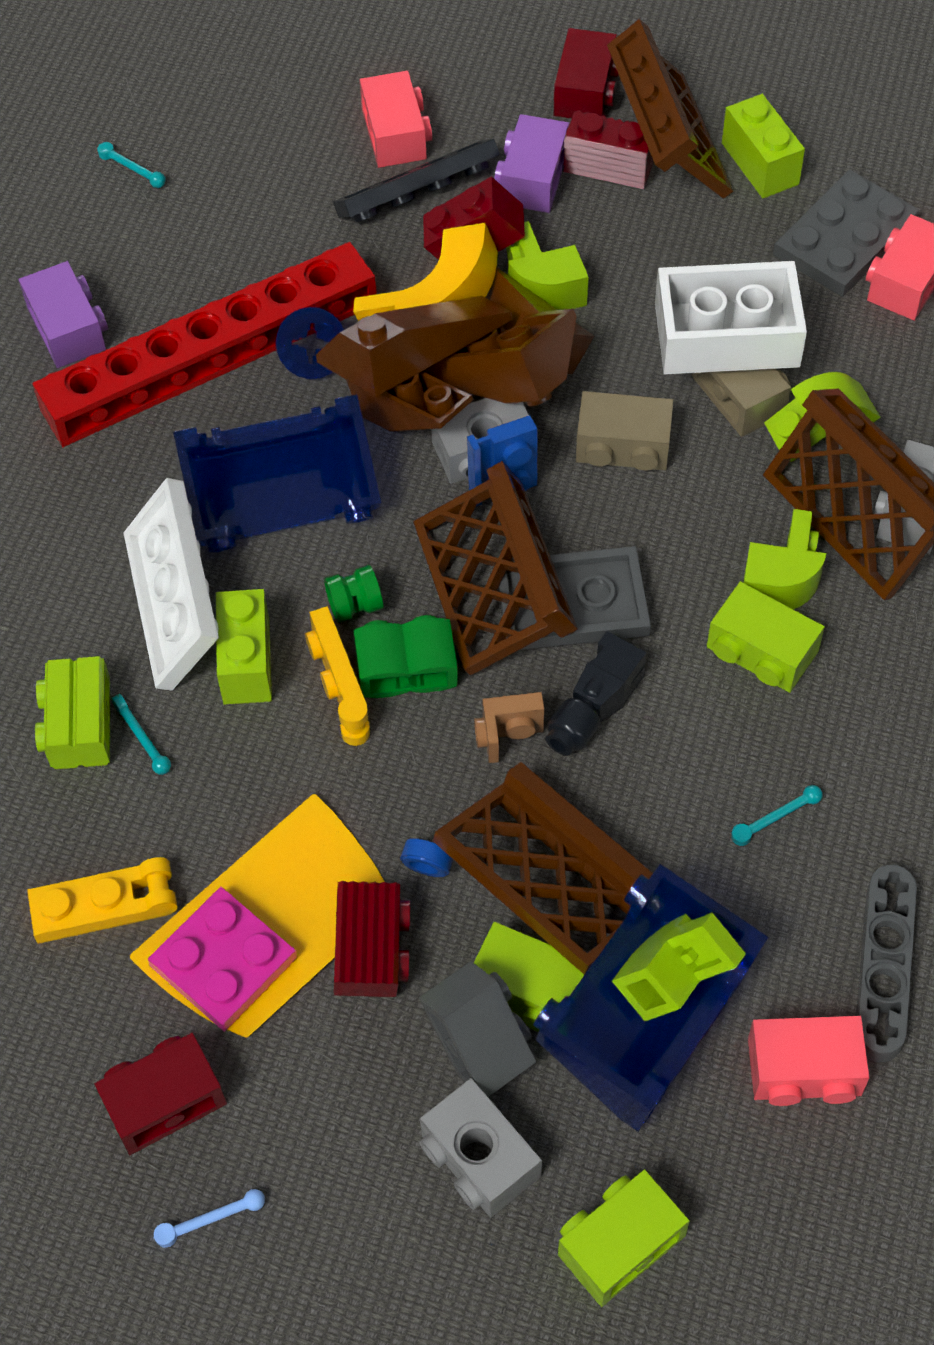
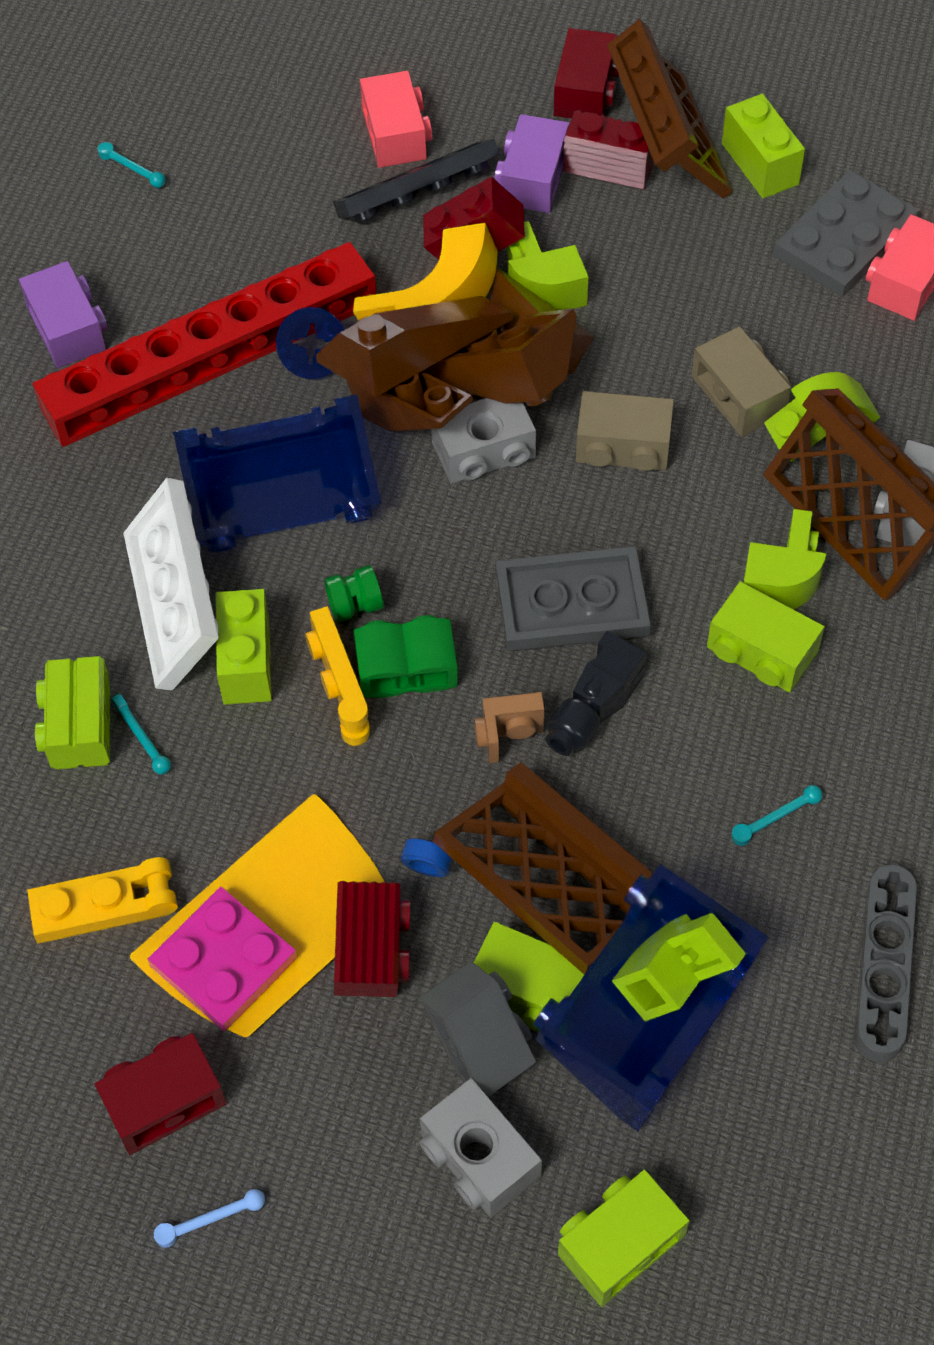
reddish brown fence [413,461,578,675] -> none
blue plate [467,415,537,506] -> none
white brick [655,261,807,374] -> none
coral brick [748,1016,869,1106] -> none

